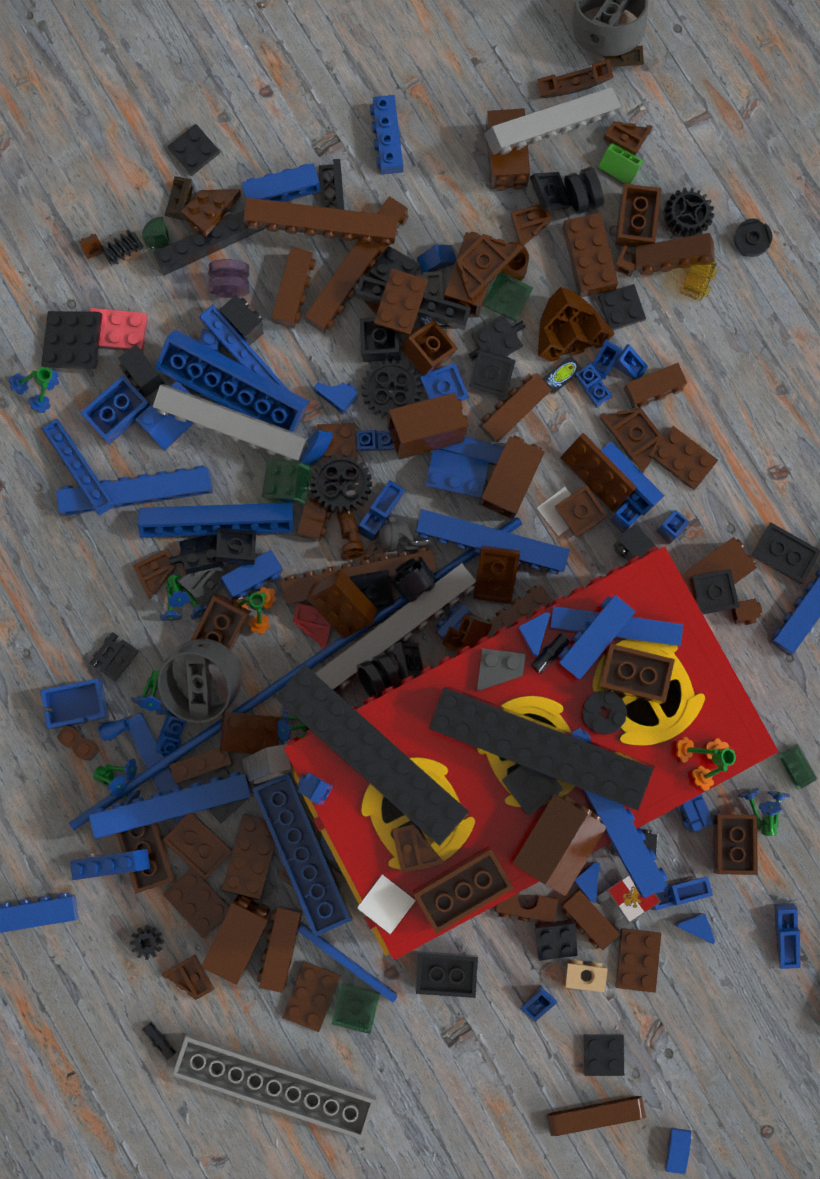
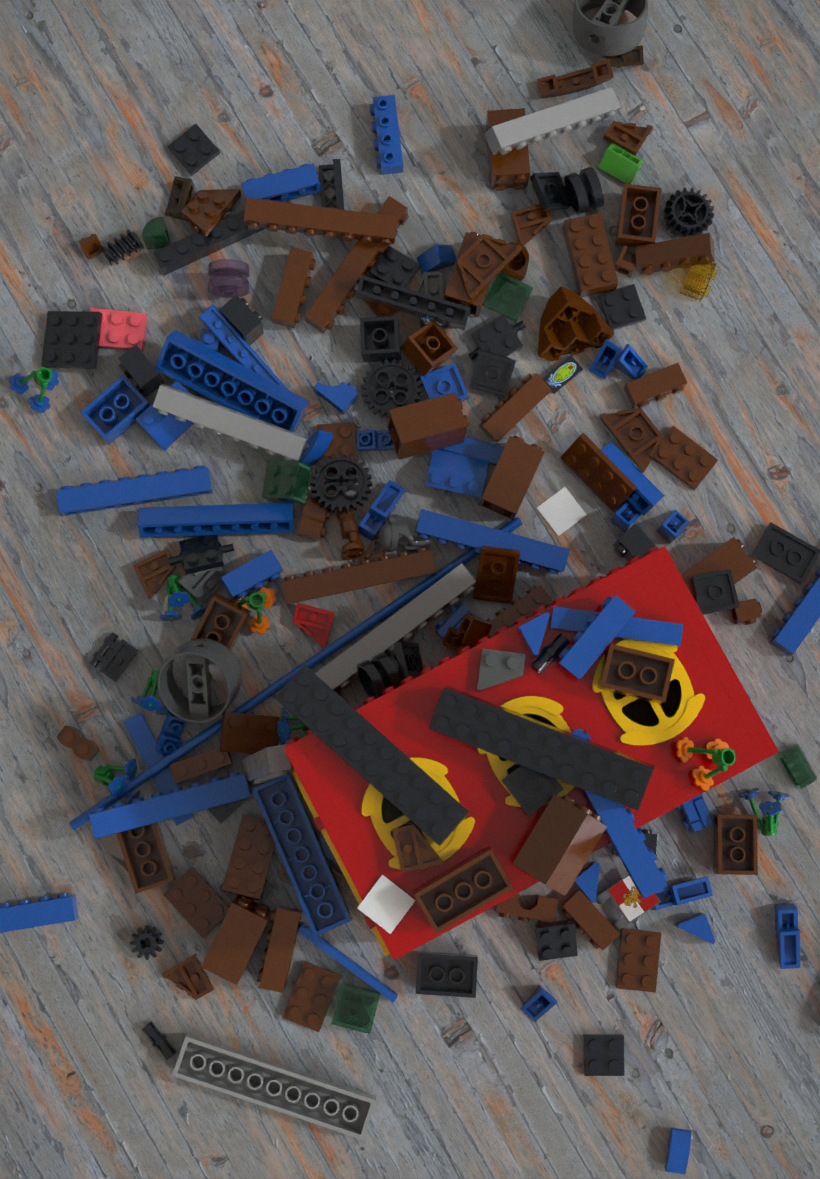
blue piece [40,678,109,730] -> none
blue tile [41,418,115,516] -> none
blue arch [70,849,150,880] -> none
blue cone [99,718,129,741] -> none
reddish brown plate [163,813,233,880] -> none
black plate [215,528,256,565] -> none
blue arch [297,772,334,805] -> none
reddish brown brick [307,570,378,639] -> none
black plate [350,570,394,608] -> none
reddish brown plate [374,268,428,336] -> none
black brick [390,557,435,602] -> none
reddish brown beam [547,1096,646,1136] -> none
reddish brown plate [555,485,608,538] -> none
tan brick [564,959,607,993] -> none
blue slope [575,363,612,408] -> none
black plate [582,691,627,735] -> none
black plate [734,218,773,257] -> none

